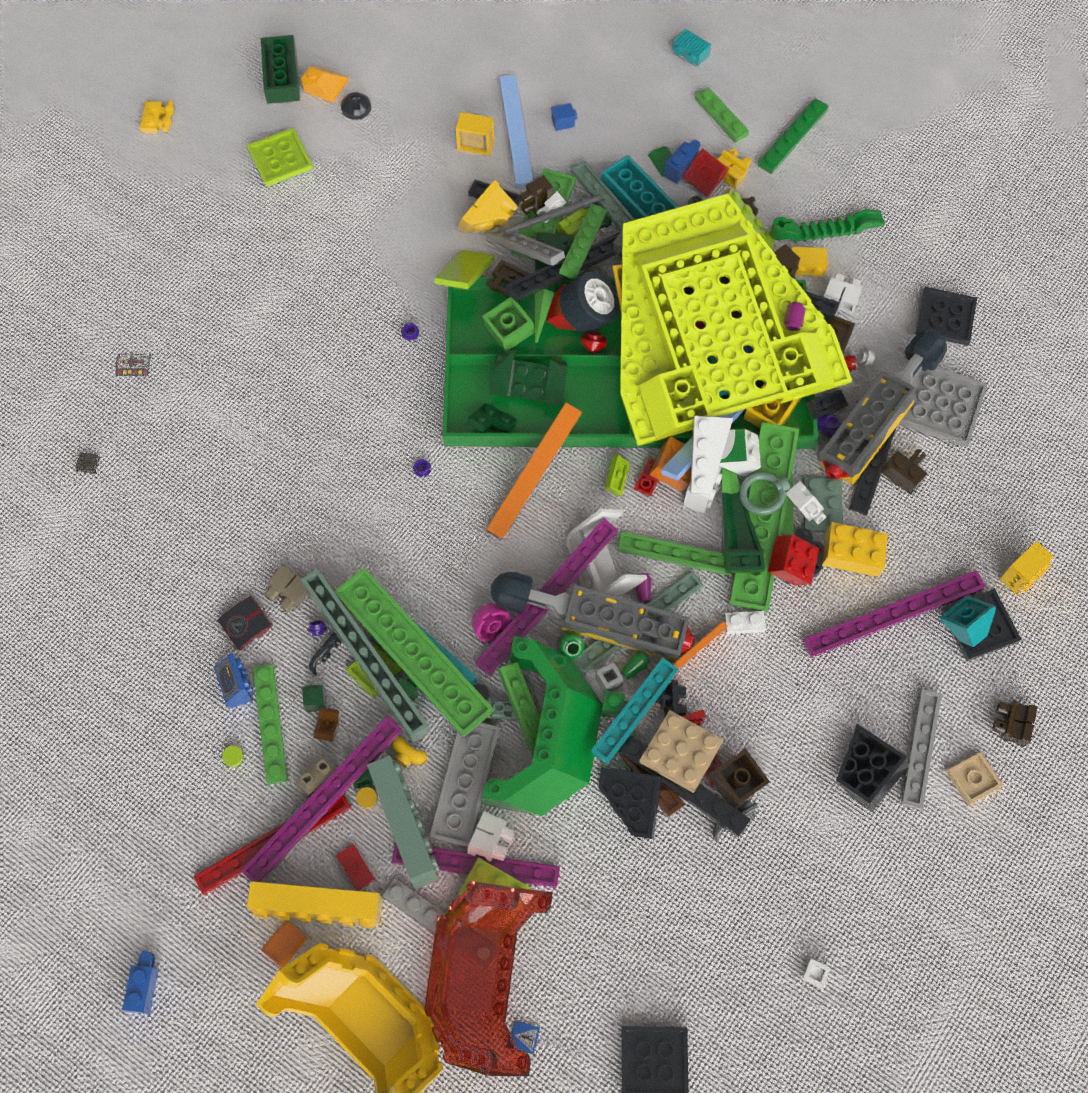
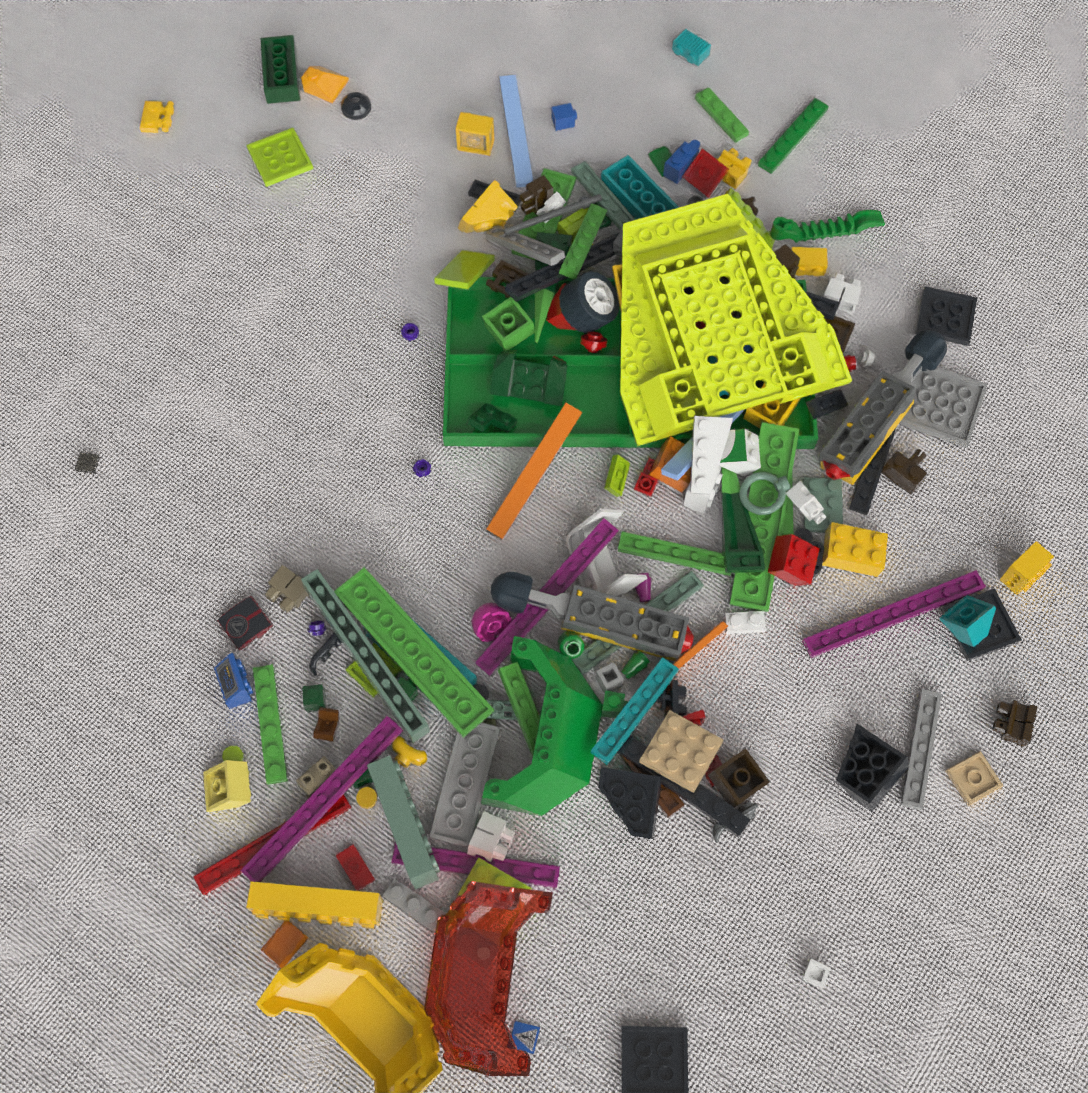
clear piece [115,354,151,376] -> none
blue brick [122,951,159,1015] -> none
magenta brick [784,302,806,331] -> none
dark purple piece [817,415,842,438] -> none
none -> light yellow slope [203,760,251,812]

